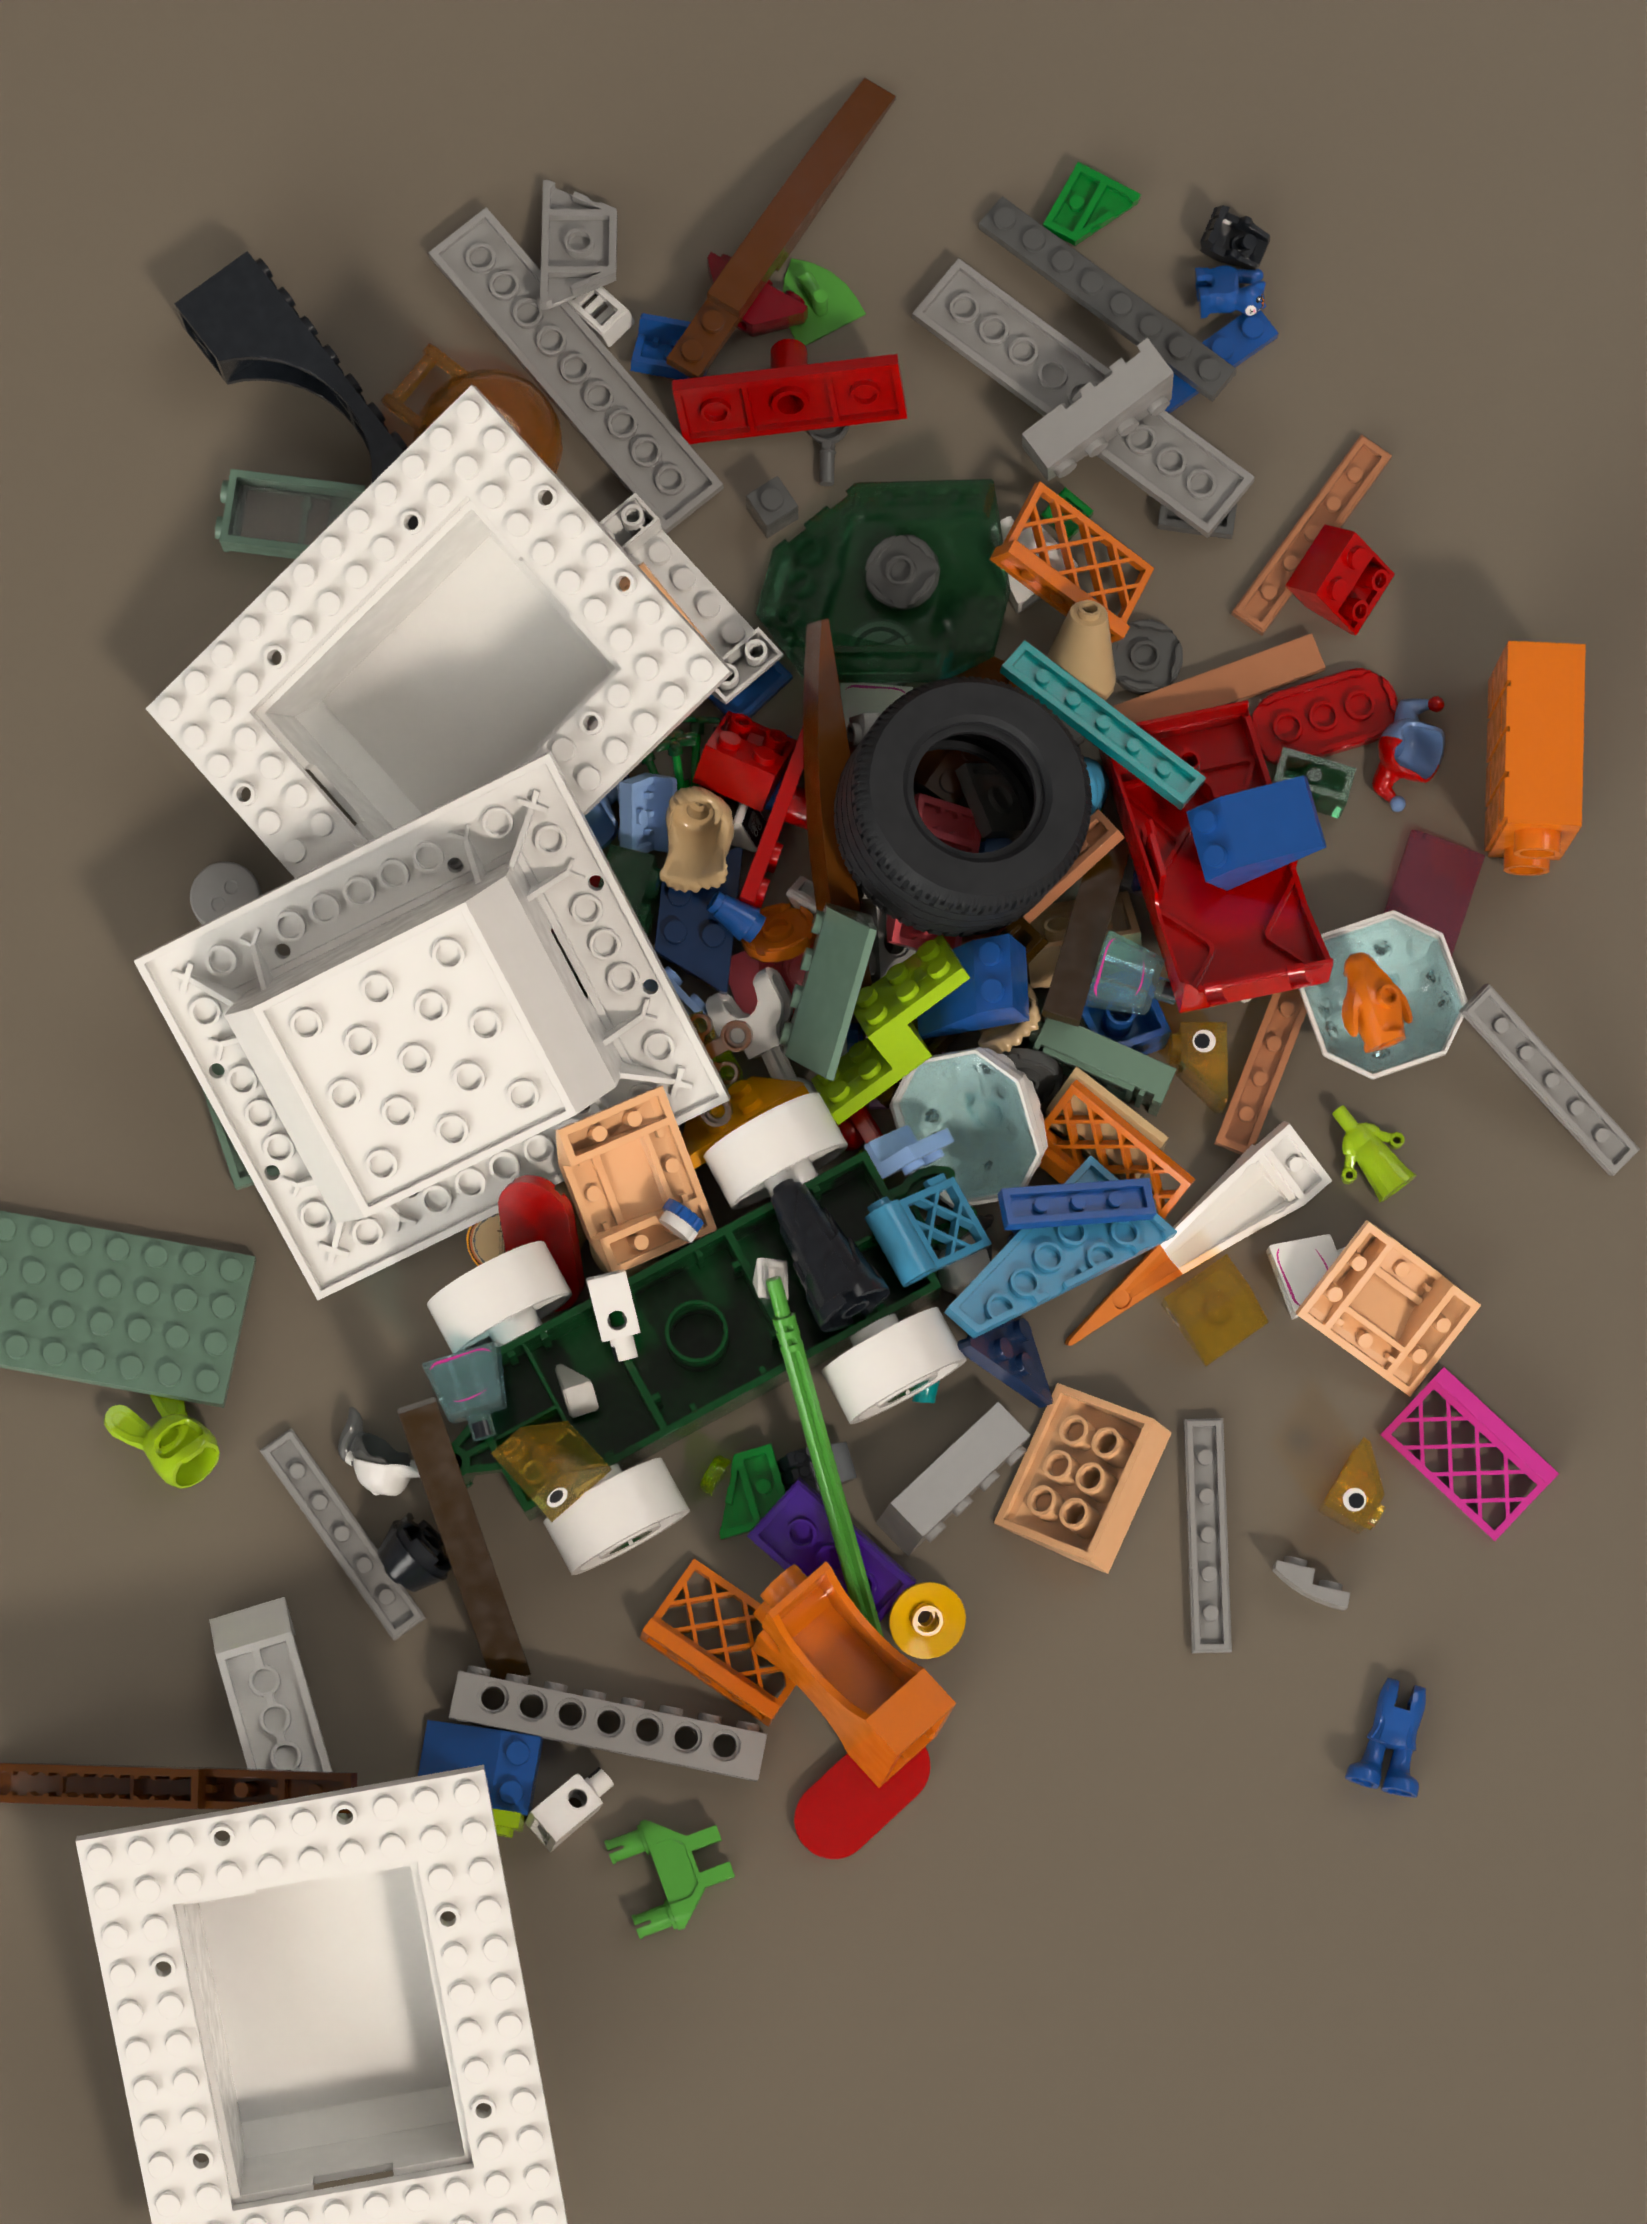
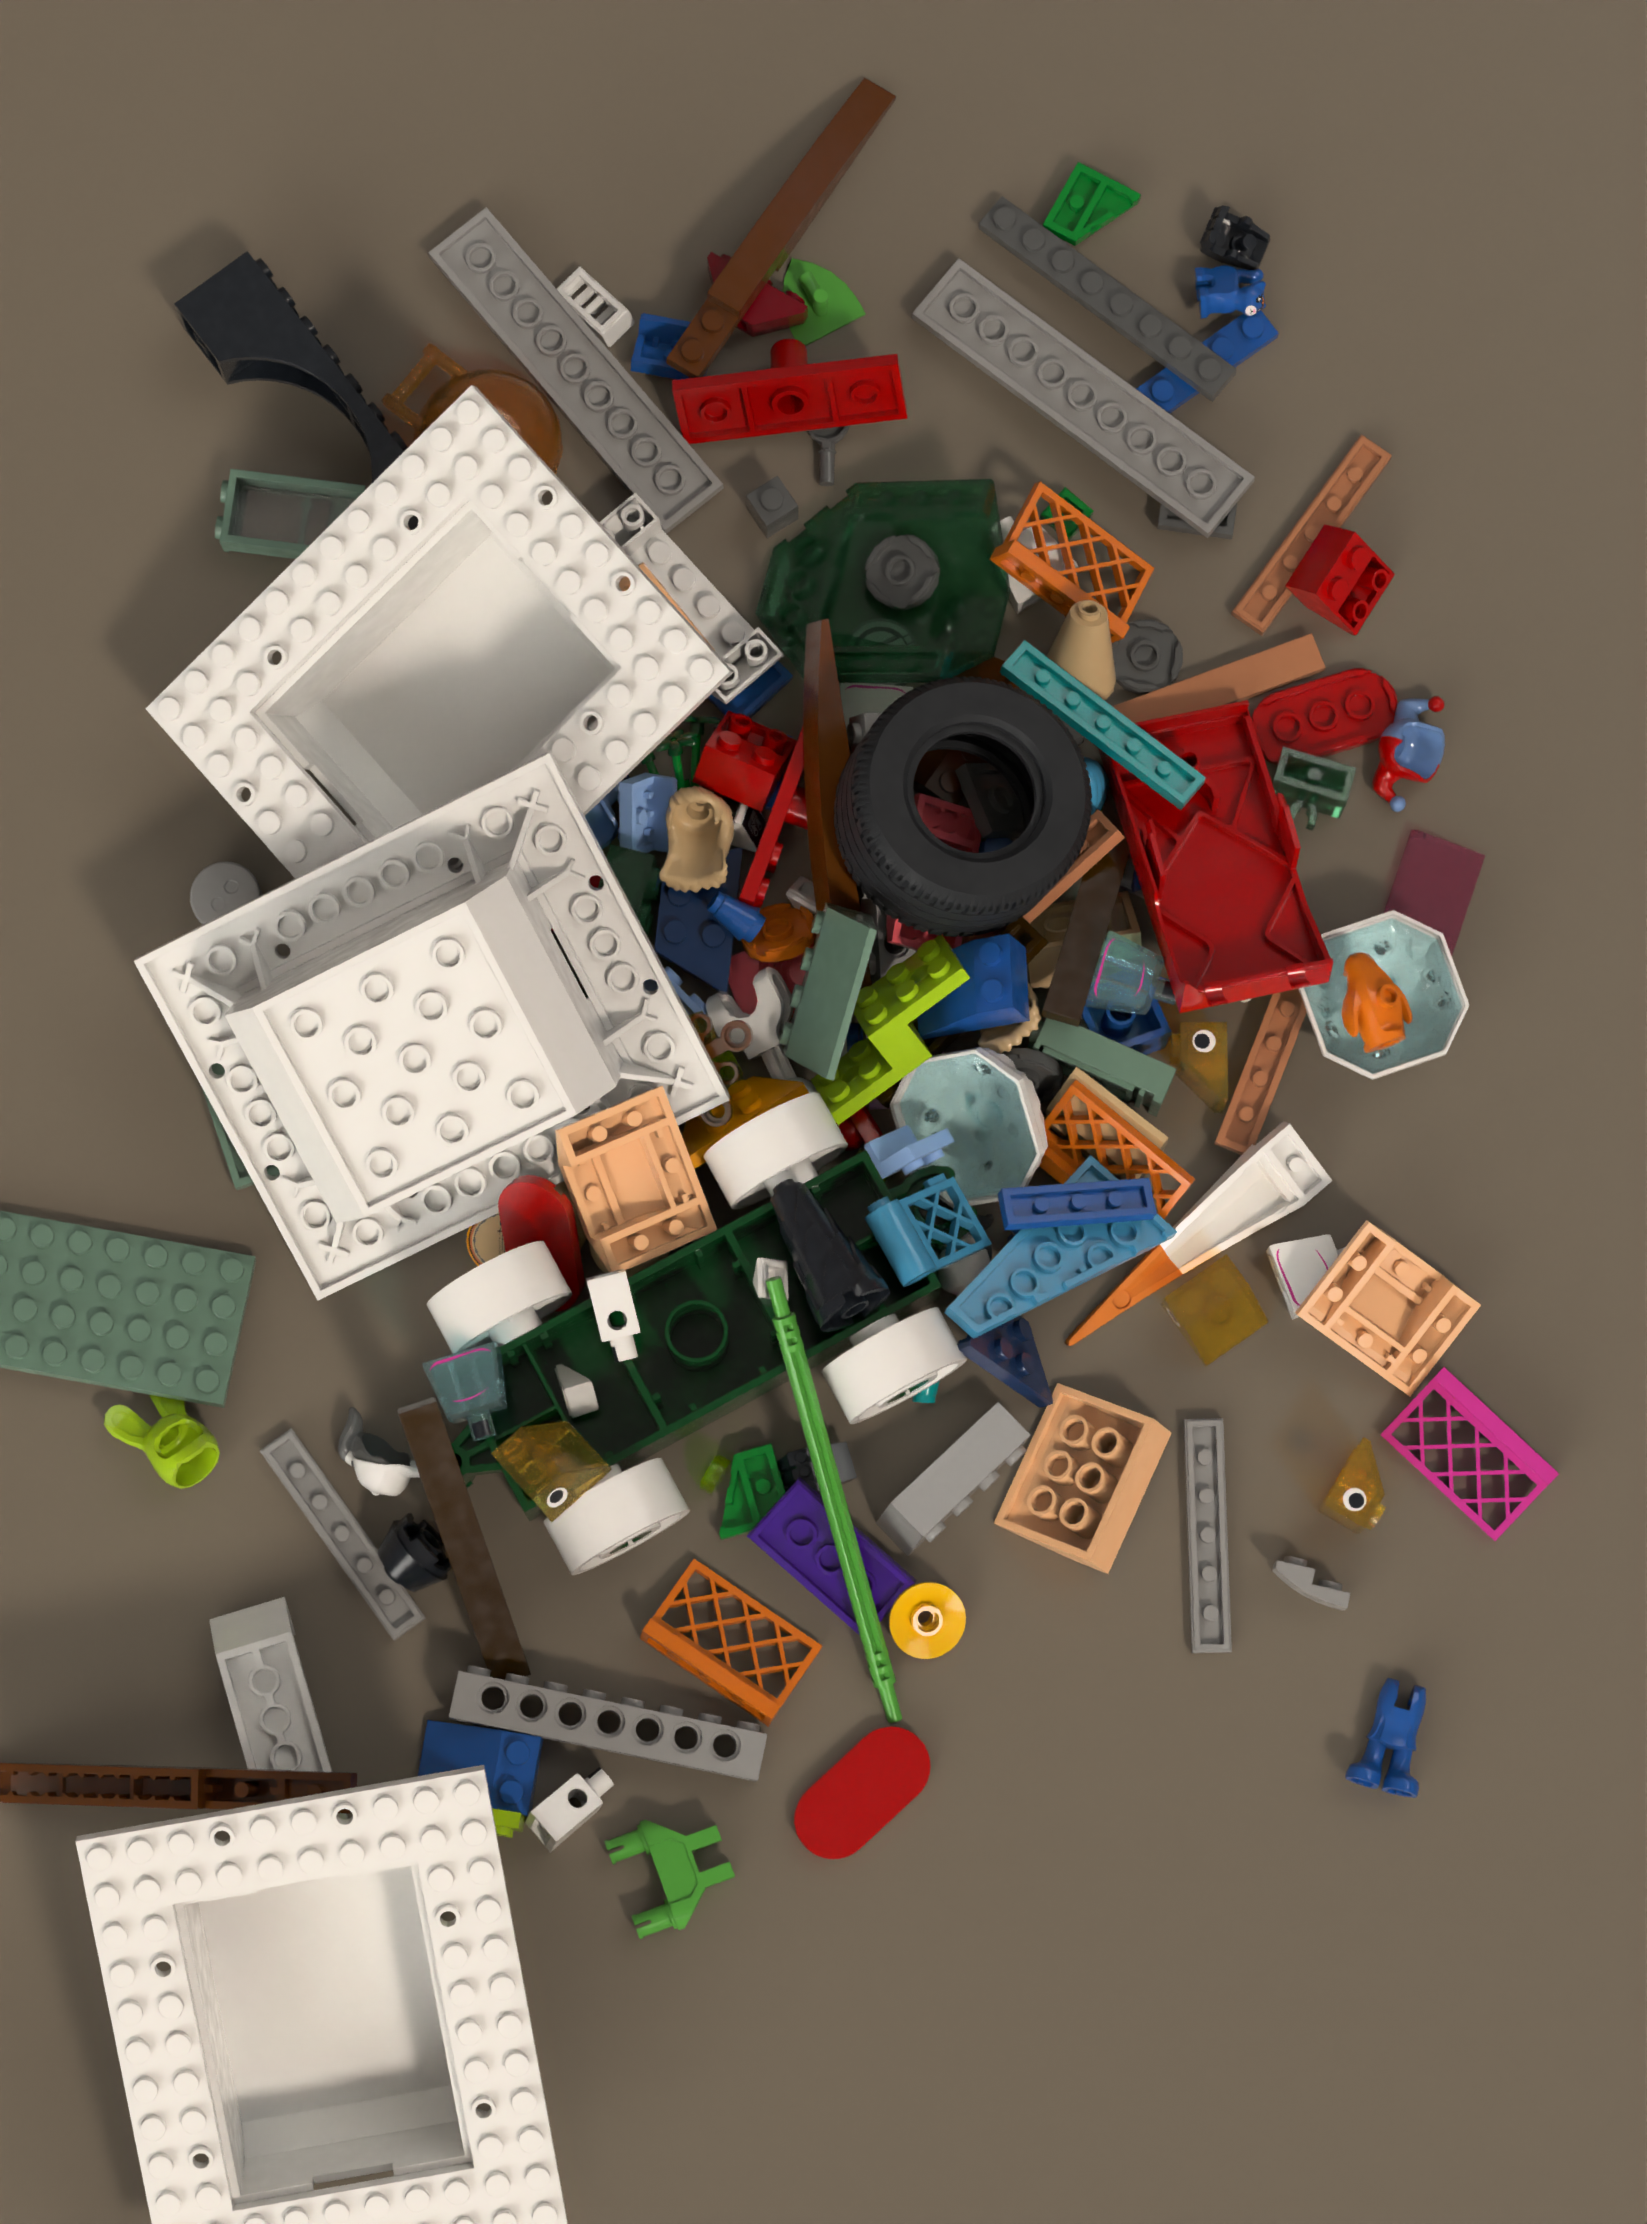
light grey wing [540,180,618,310] -> none
piece [659,1198,704,1243] -> none
orange brick [752,1562,956,1788] -> none
light grey wedge [1022,337,1174,481] -> none
blue slope [1186,775,1327,891] -> none
lime piece [1332,1105,1417,1203] -> none
light grey tile [1459,984,1640,1176] -> none
orange brick [1484,641,1586,876] -> none

